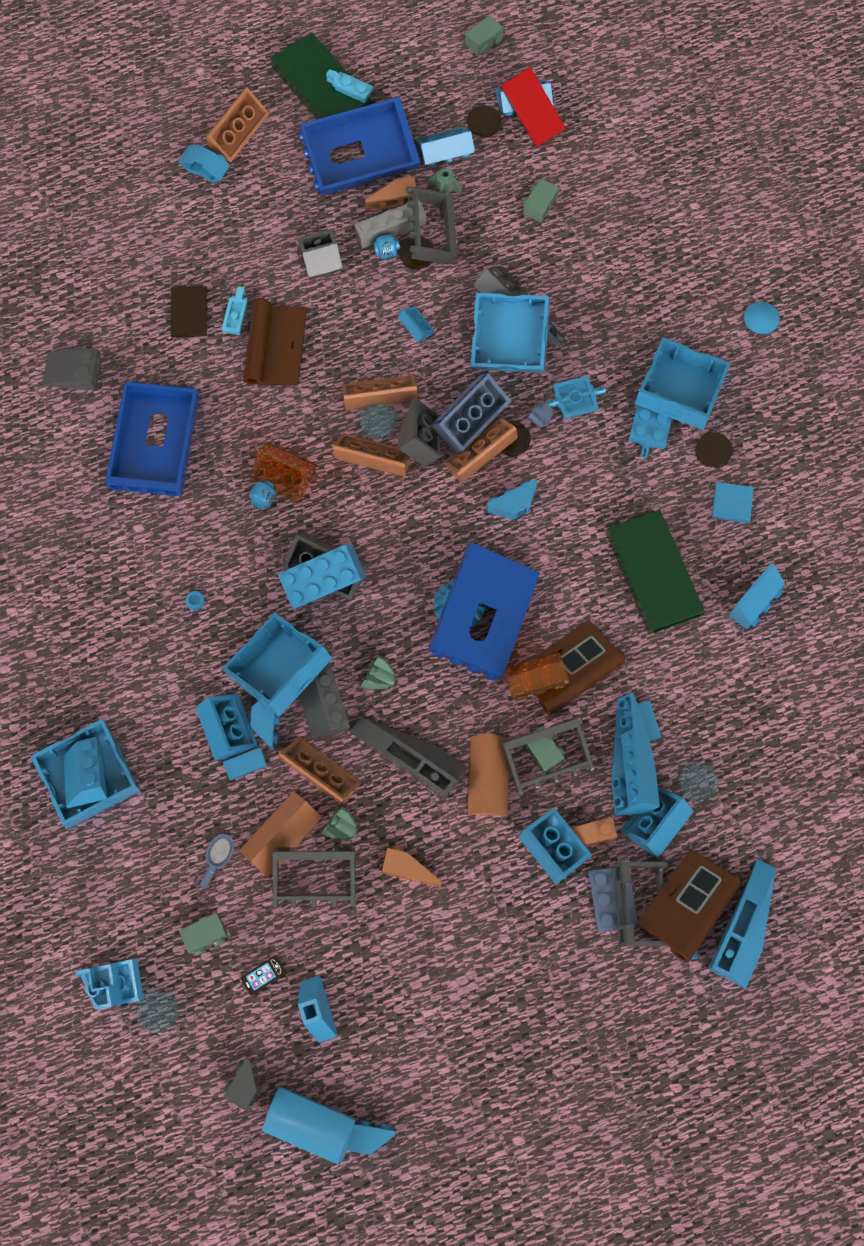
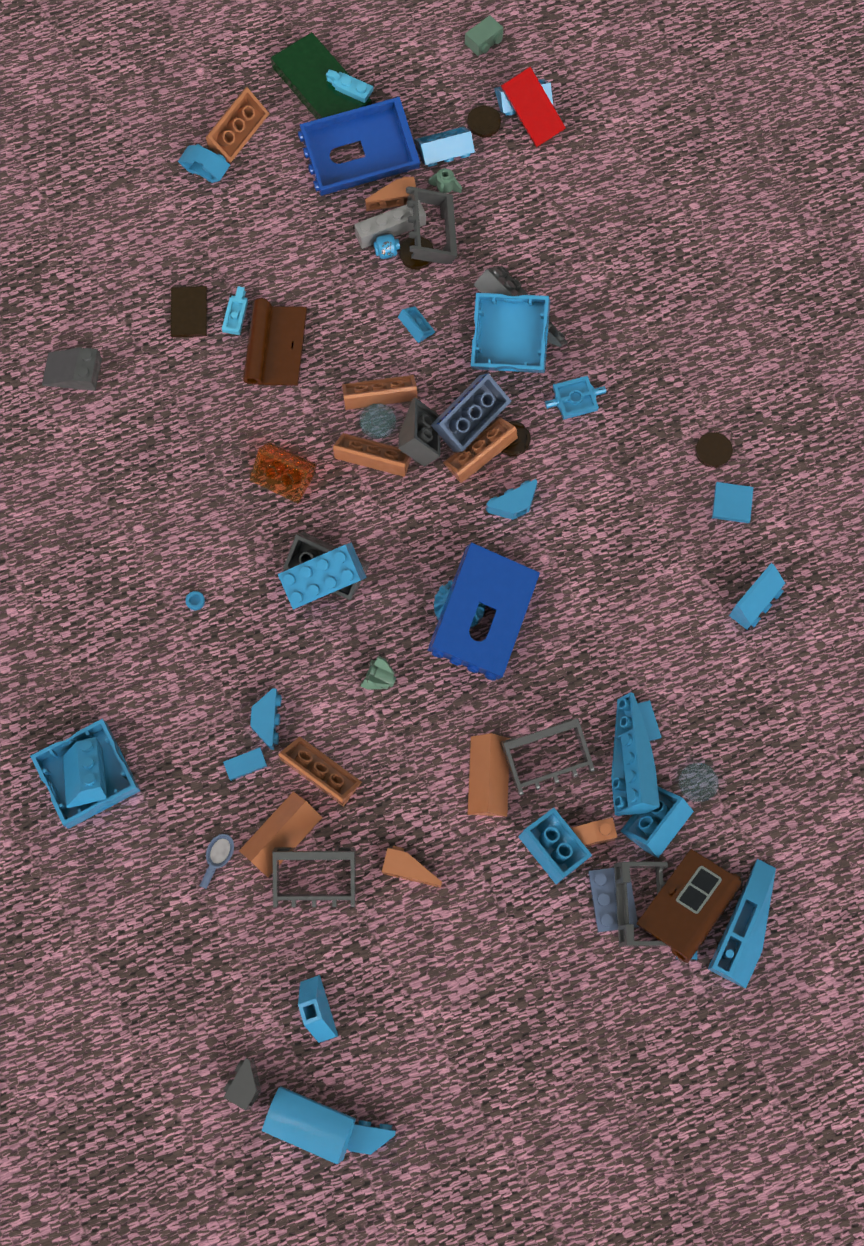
dark azure slope [75,958,144,1010] -> none
blue panel [105,381,200,497] -> none
clear light blue tile [136,991,179,1034] -> none
sand green brick [179,913,229,956] -> none
dark azure slope [195,694,258,761] -> none
dark azure tile [222,612,333,716] -> none
tile [240,955,286,996] -> none
dark azure head [249,480,277,509] -> none
slope [298,229,343,279] -> none
dark grey slope [299,662,350,740] -> none
sand green brick [321,806,358,841] -> none
dark grey wedge [350,716,468,800] -> none
clear orange slope [505,652,569,700] -> none
reddish brown door [515,620,626,716] -> none
sand green brick [522,179,559,222] -> none
sand green brick [524,726,565,774] -> none
sand blue piece [528,403,553,428] -> none
dark green brick [606,510,705,635] -> none
dark azure plate [628,406,672,457] -> none
dark azure tile [635,337,731,430] -> none
dark azure dish [744,302,780,334] -> none

